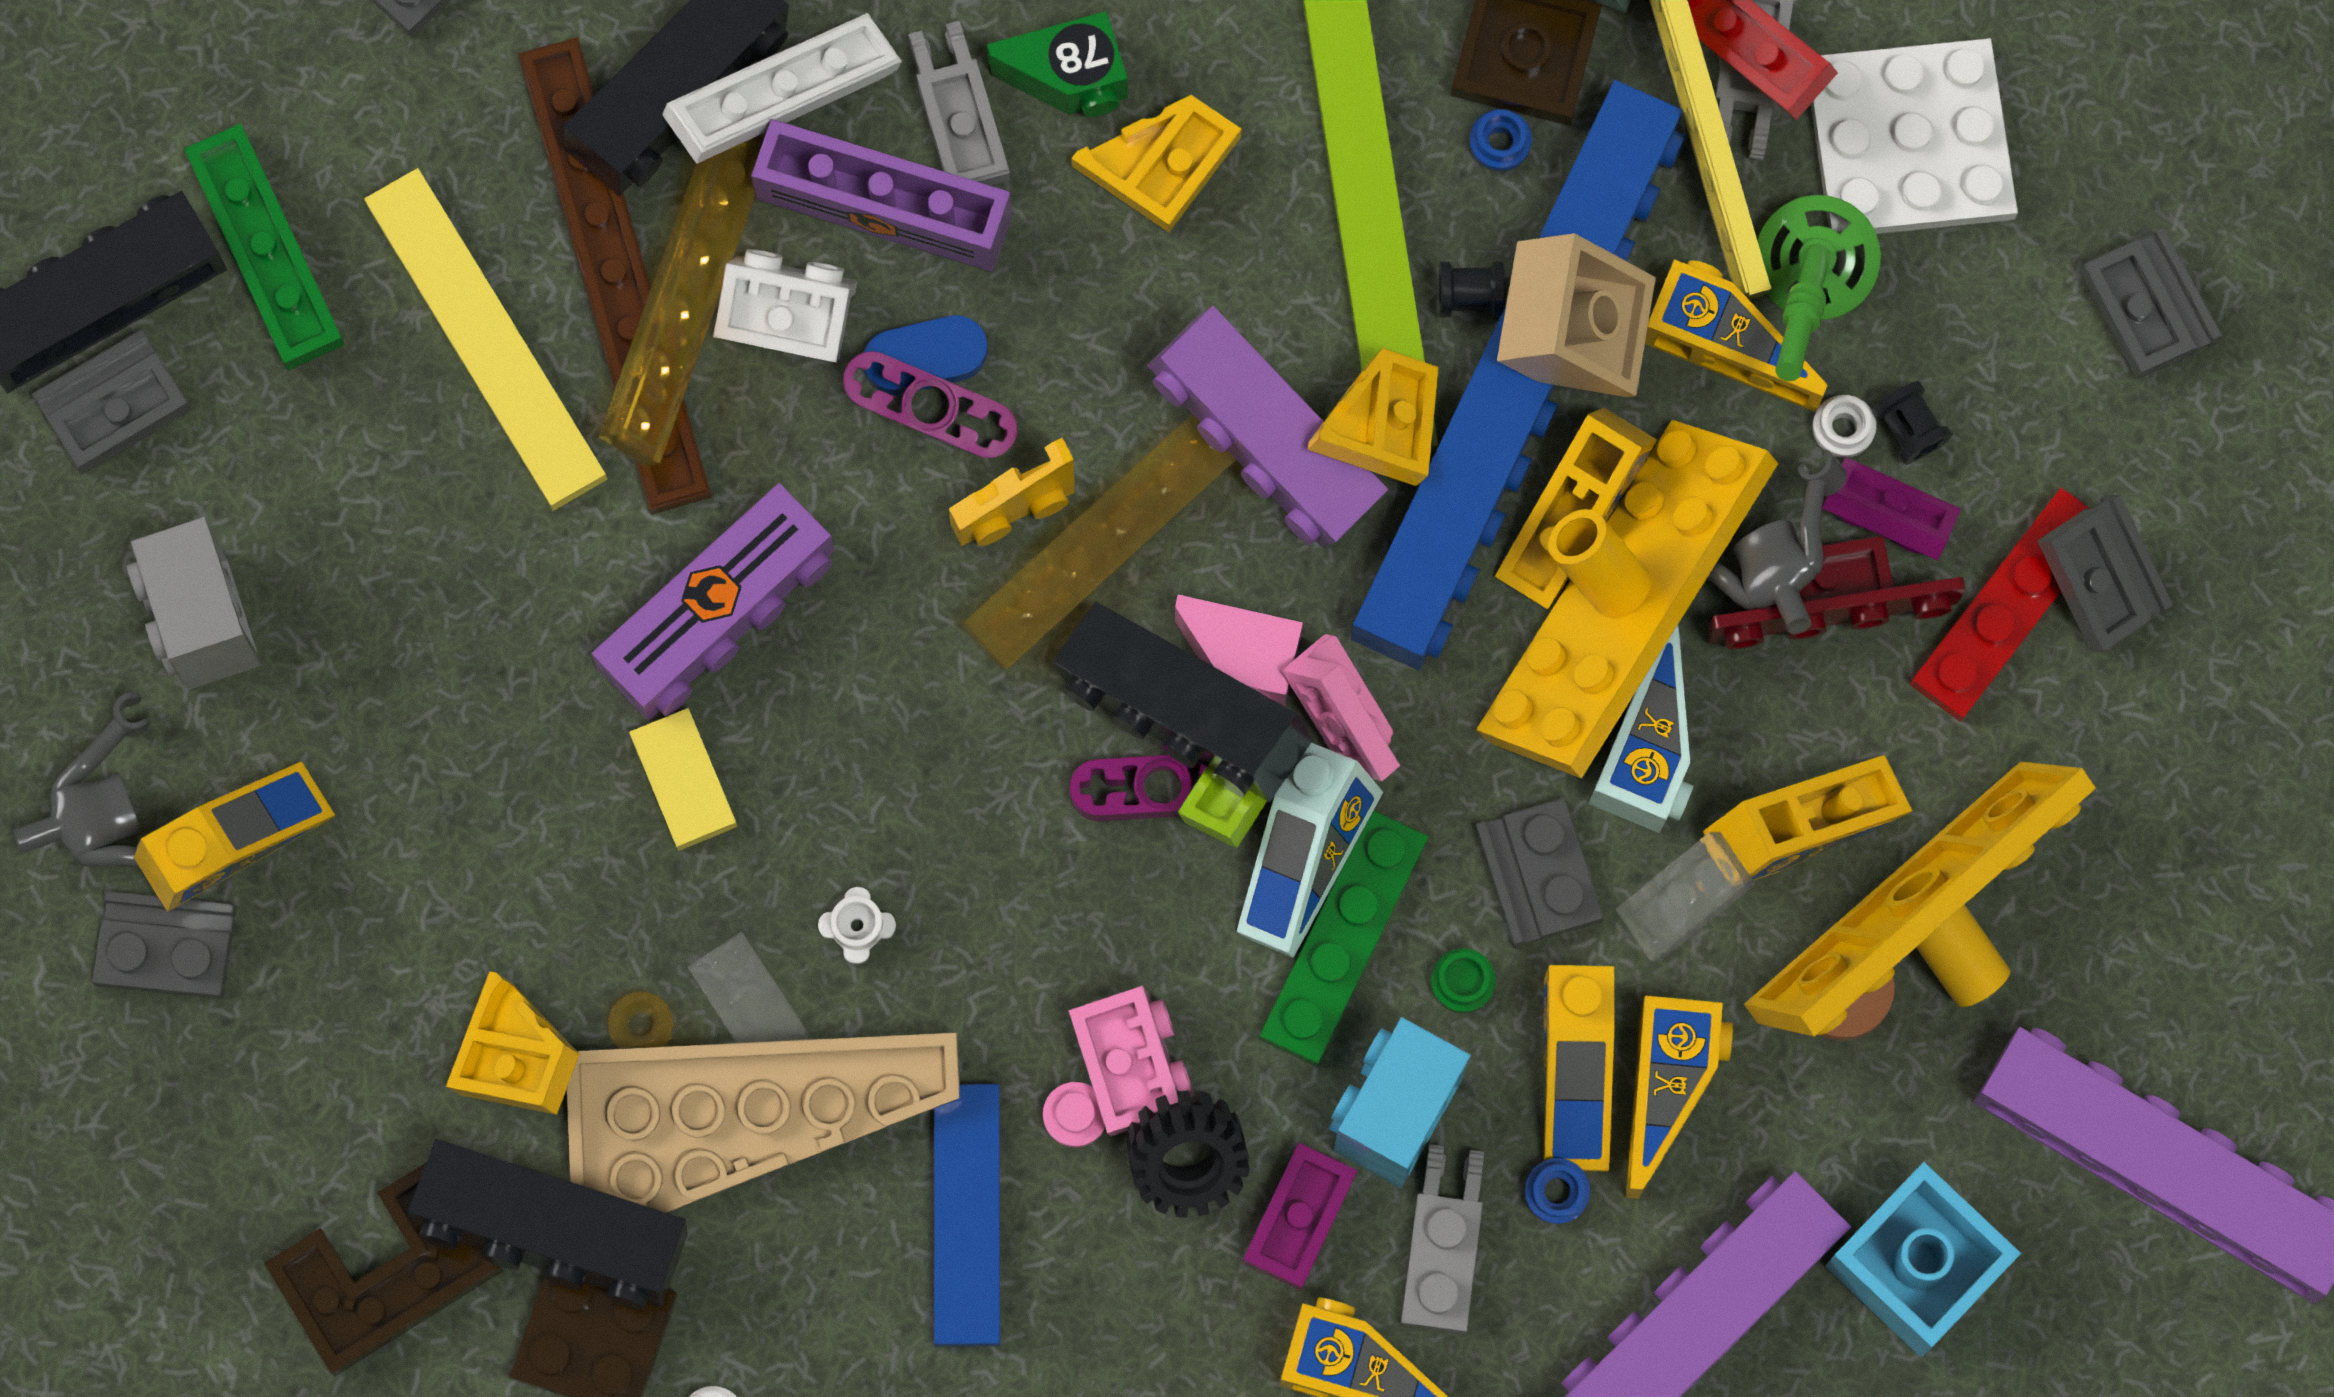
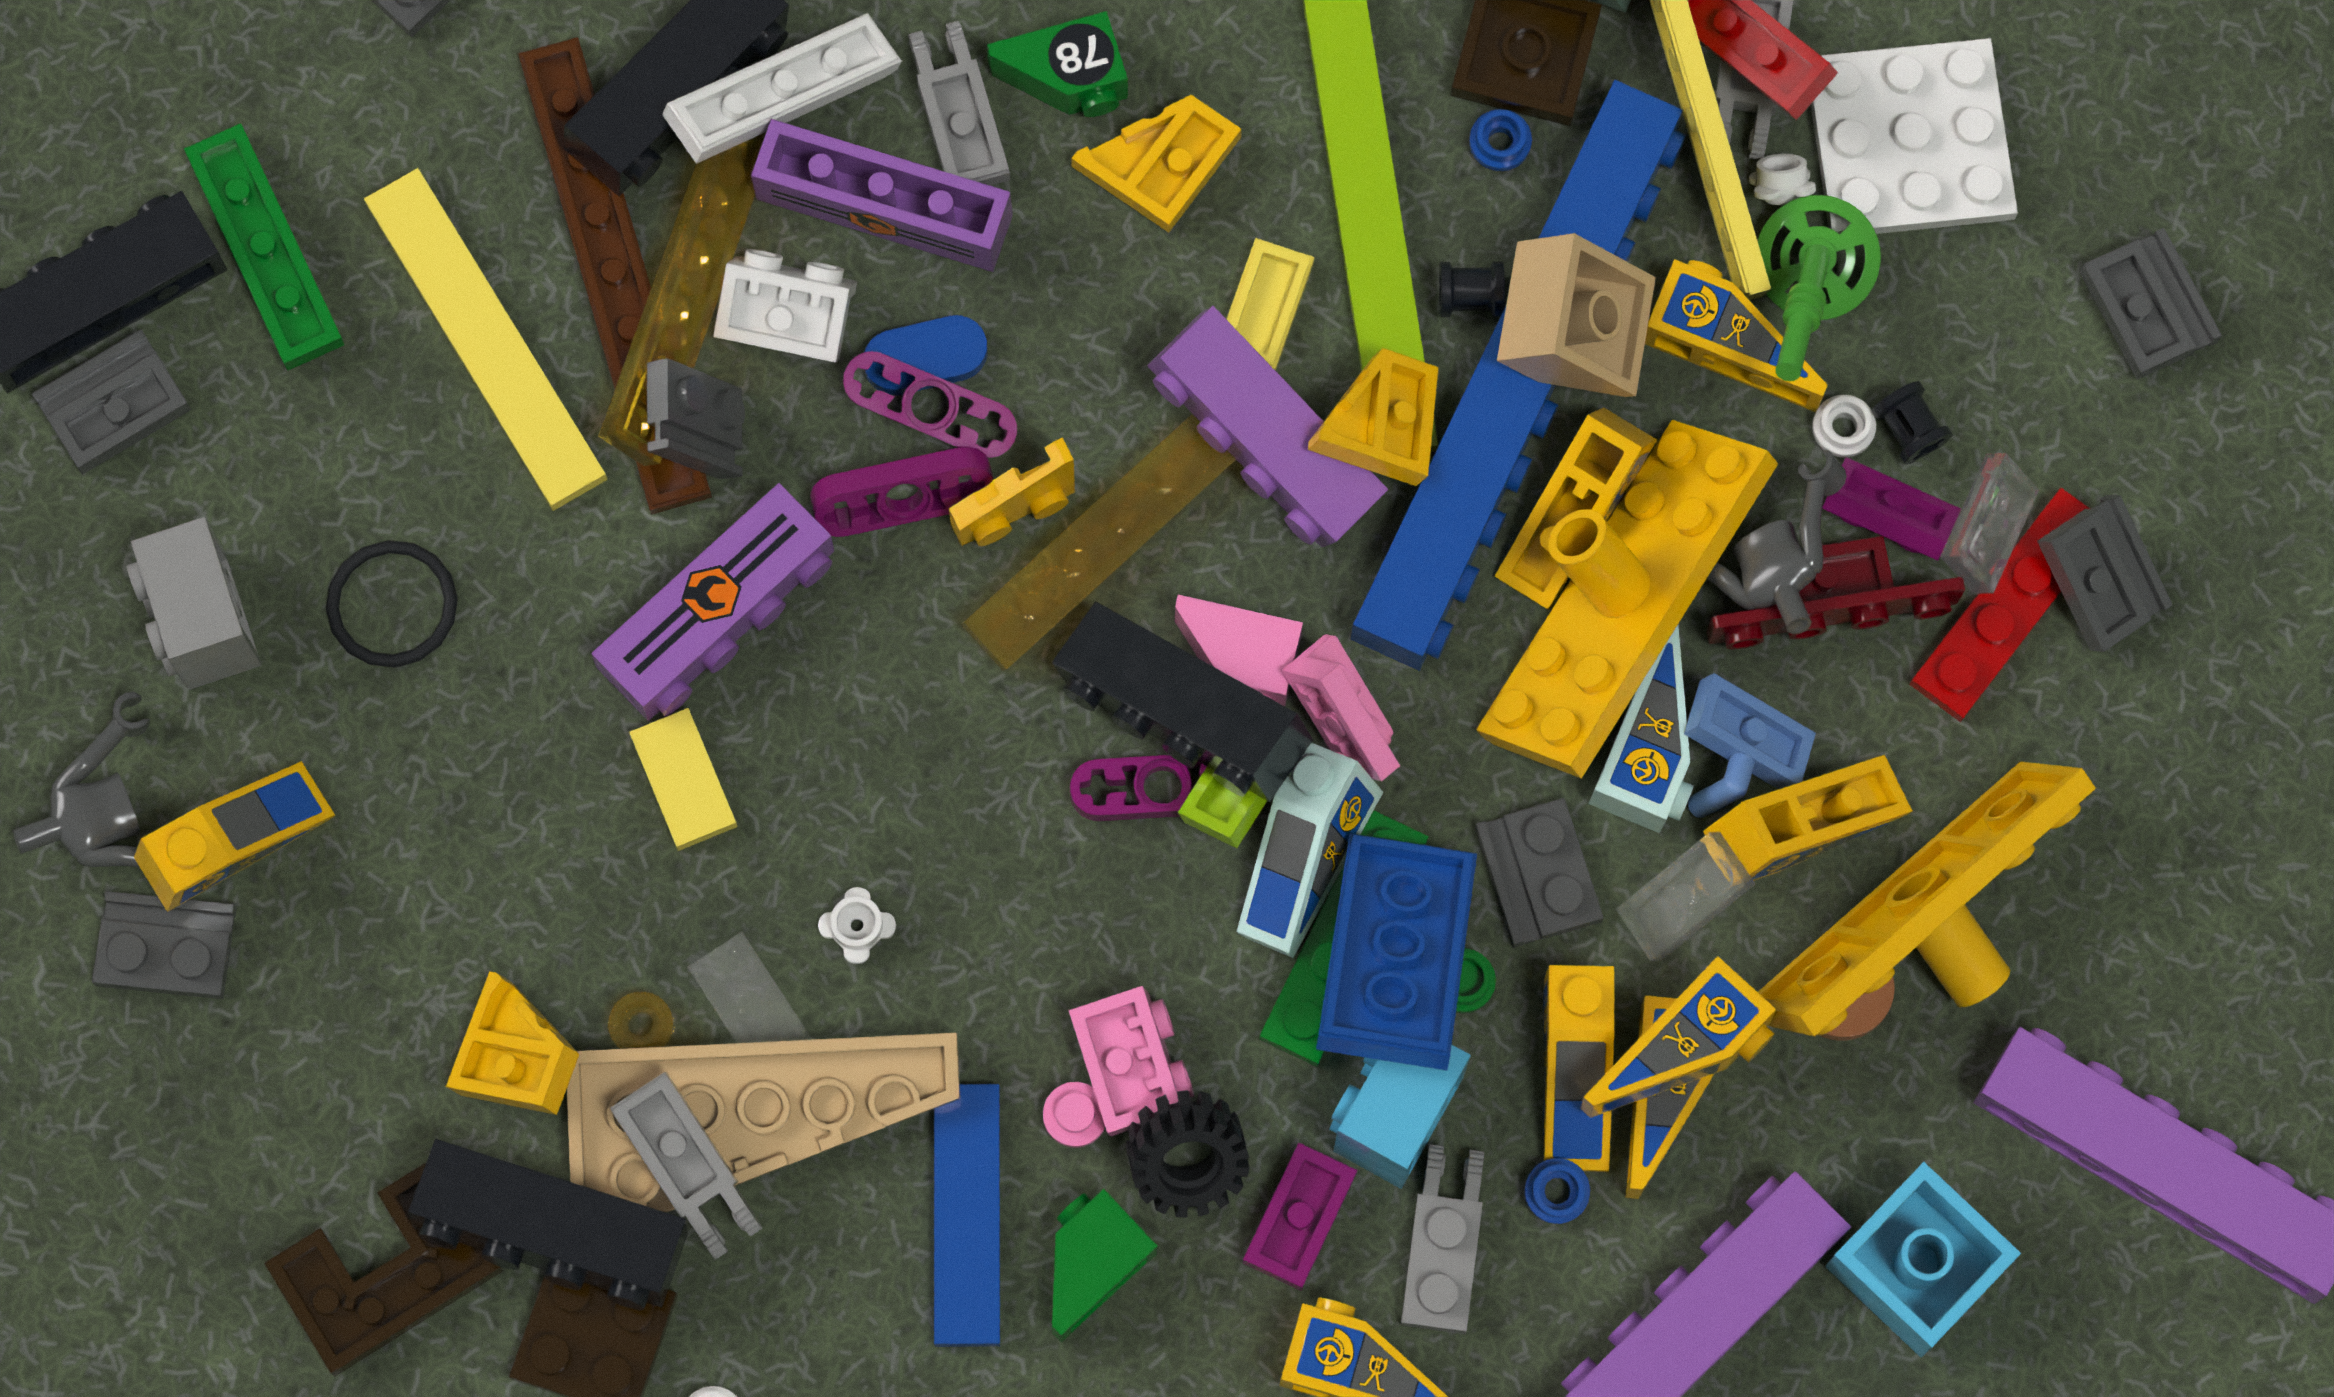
none -> black piece [326,540,458,668]
none -> light grey hinge [610,1072,763,1259]
none -> dark grey plate [647,358,745,479]
none -> magenta beam [810,447,994,537]
none -> green slope [1052,1189,1158,1343]
none -> light yellow tile [1227,238,1315,371]
none -> blue tile [1316,833,1477,1071]
none -> slope [1581,956,1776,1118]
none -> medium blue plate [1684,673,1816,818]
none -> white plate [1749,154,1816,205]
none -> clear plate [1940,453,2039,594]

